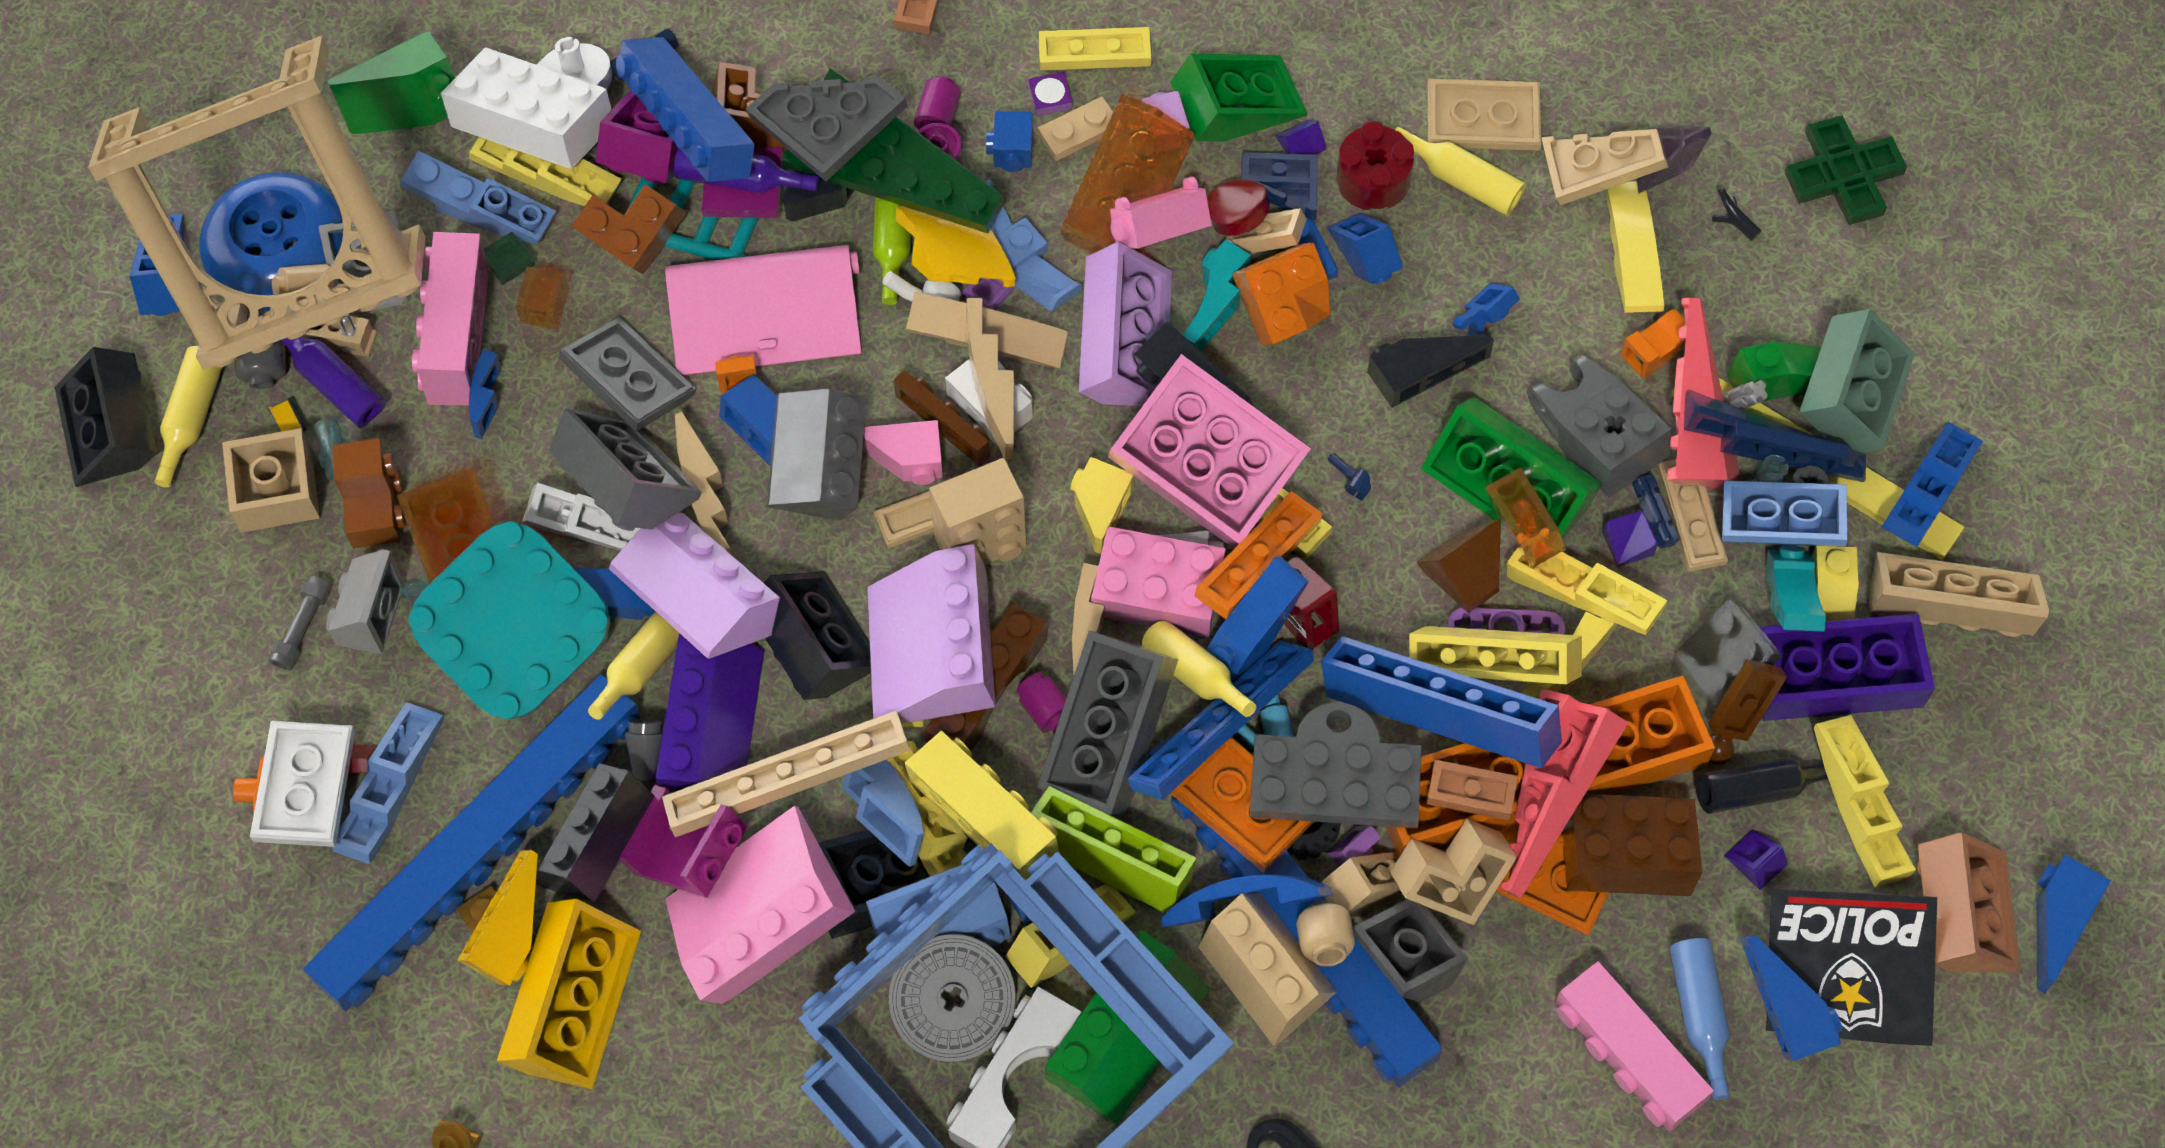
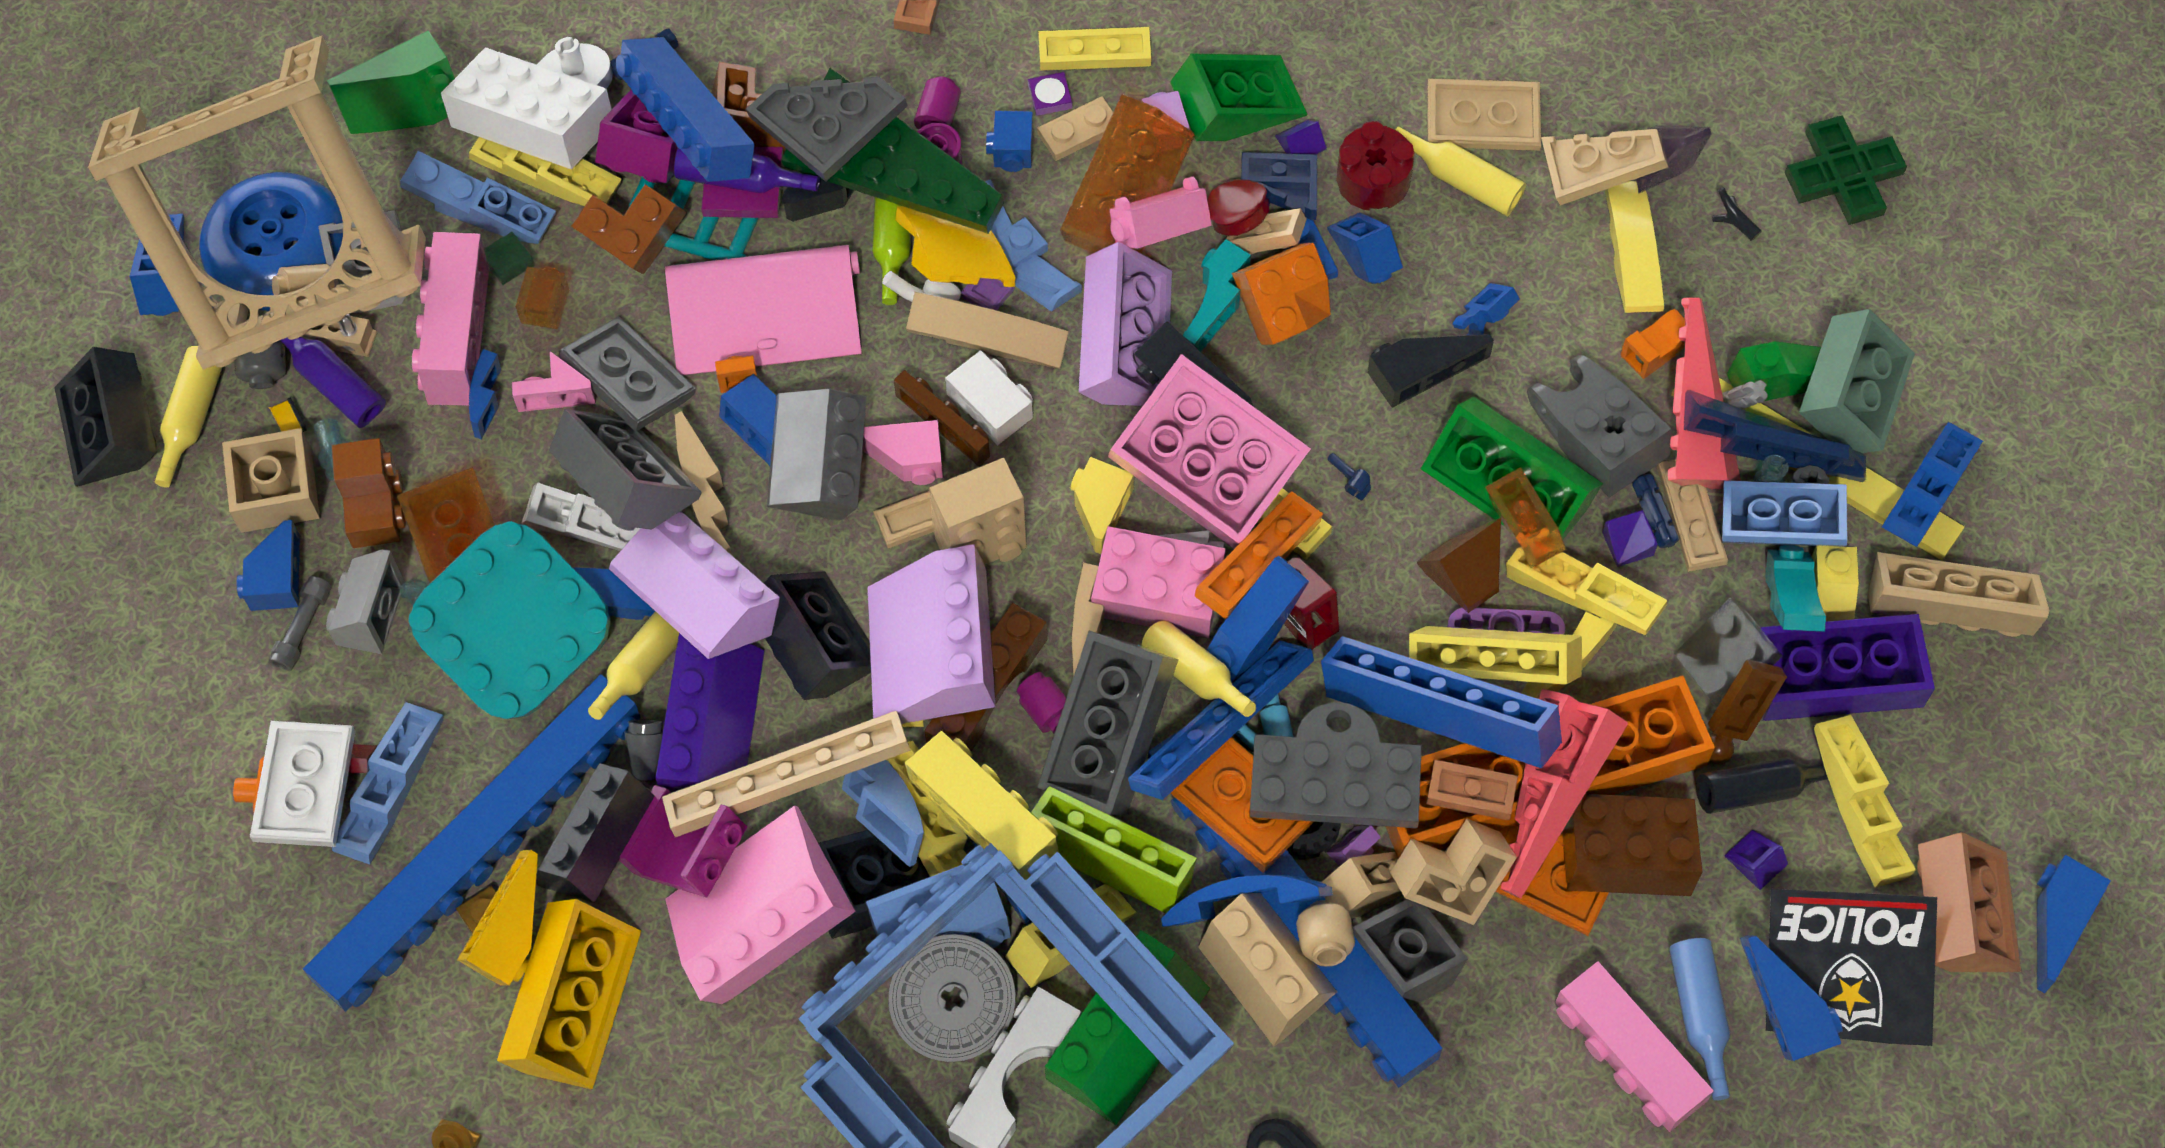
tan slope [966,298,1014,459] -> none
none -> blue slope [237,520,300,611]
none -> bright pink slope [512,352,596,412]

